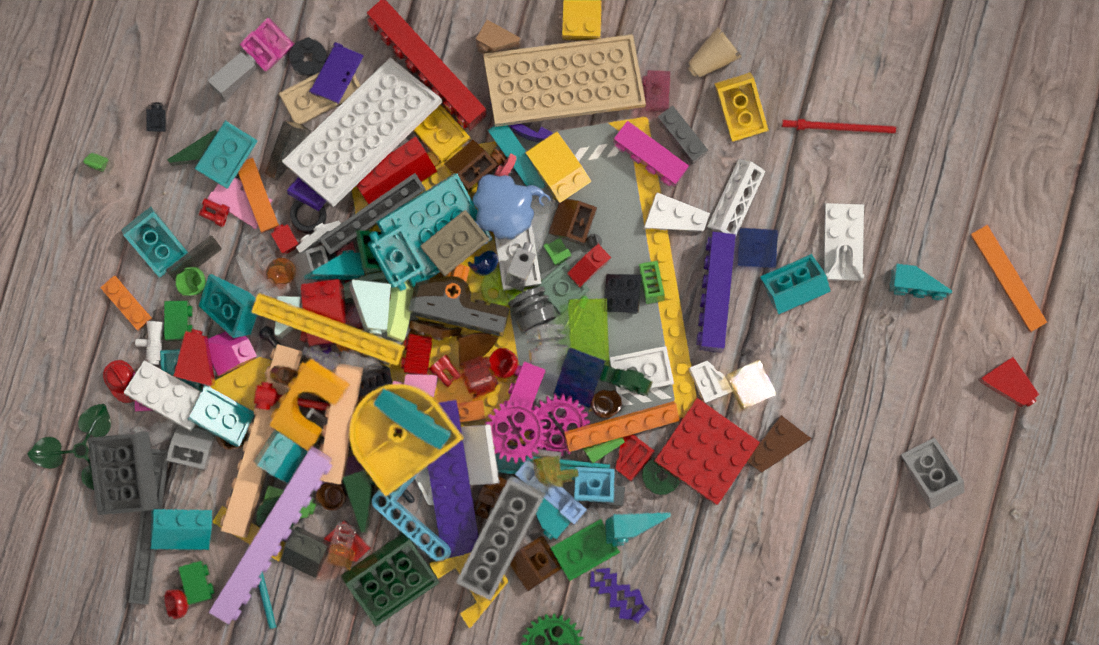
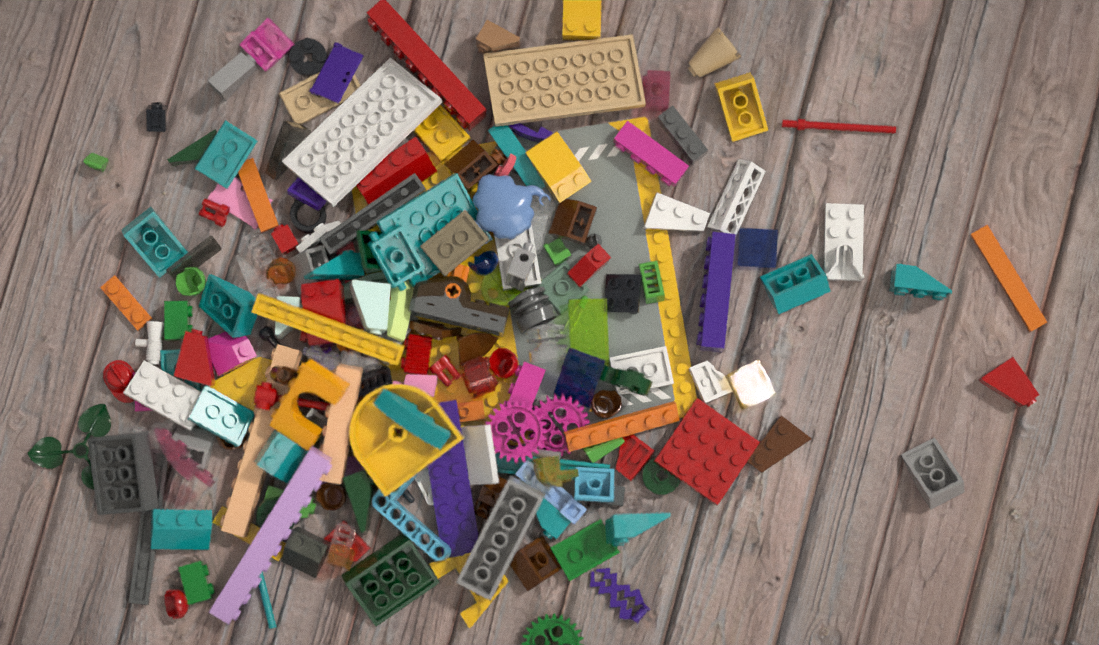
none -> clear pink slope [154,427,216,488]

